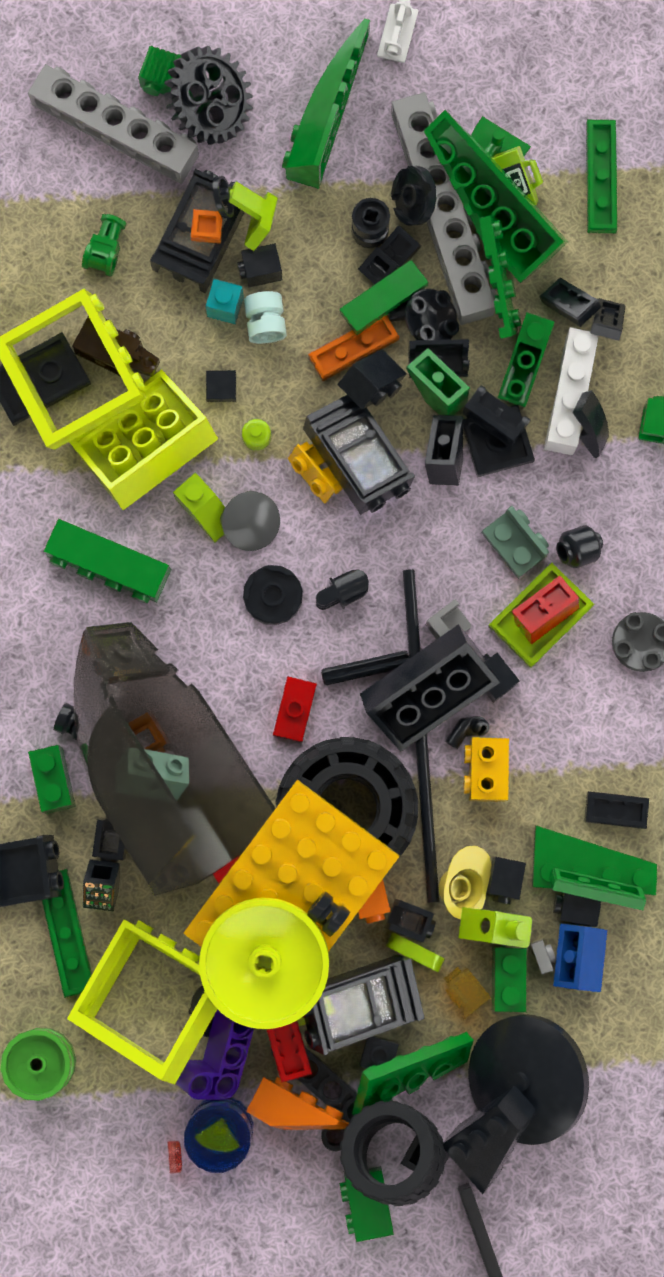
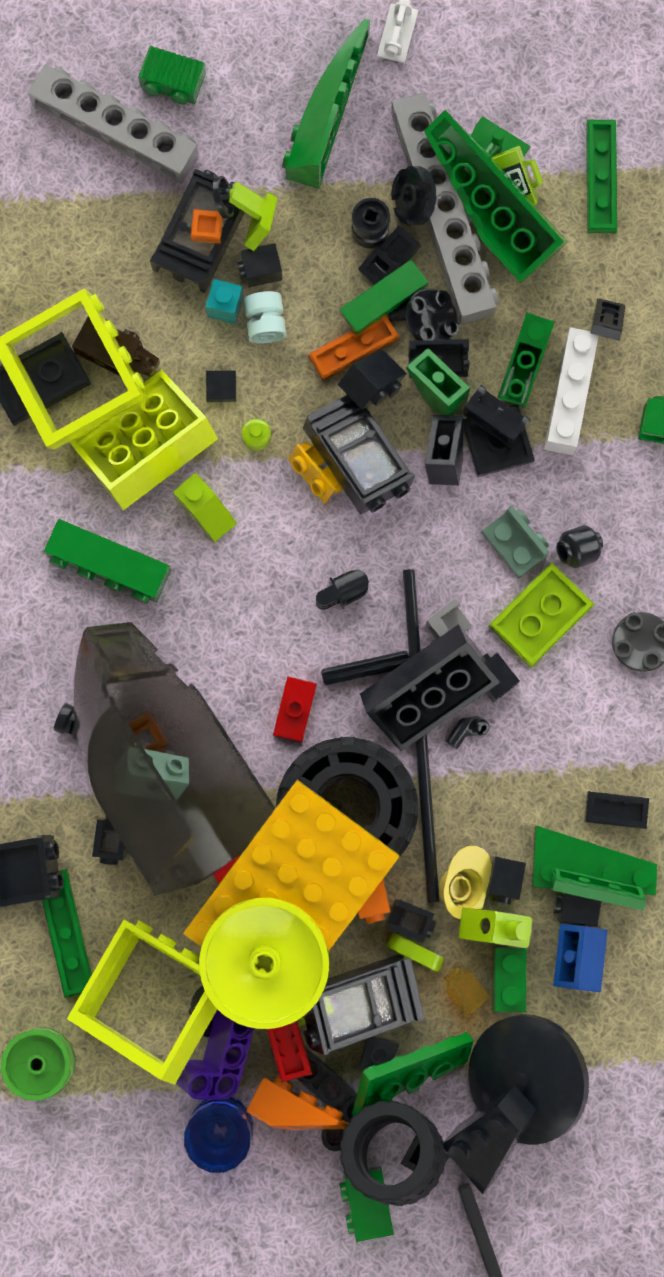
green brick [28,745,76,814] -> none
green connector [82,214,127,277] -> none
brick [83,859,120,912] -> none
black gear [164,46,253,145] -> none
clear red tile [167,1140,182,1174] -> none
clear neon green tile [195,1118,239,1152] -> none
dark grey dish [220,490,280,551] -> none
black tile [243,565,303,625] -> none
black wheel [307,891,350,937] -> none
yellow brick [463,737,509,802] -> none
green wing [479,215,522,339] -> none
red hinge [512,575,579,644] -> none
light grey plate [531,939,556,974] -> none
black plate [539,277,602,327] -> none
black slope [572,390,609,458] -> none

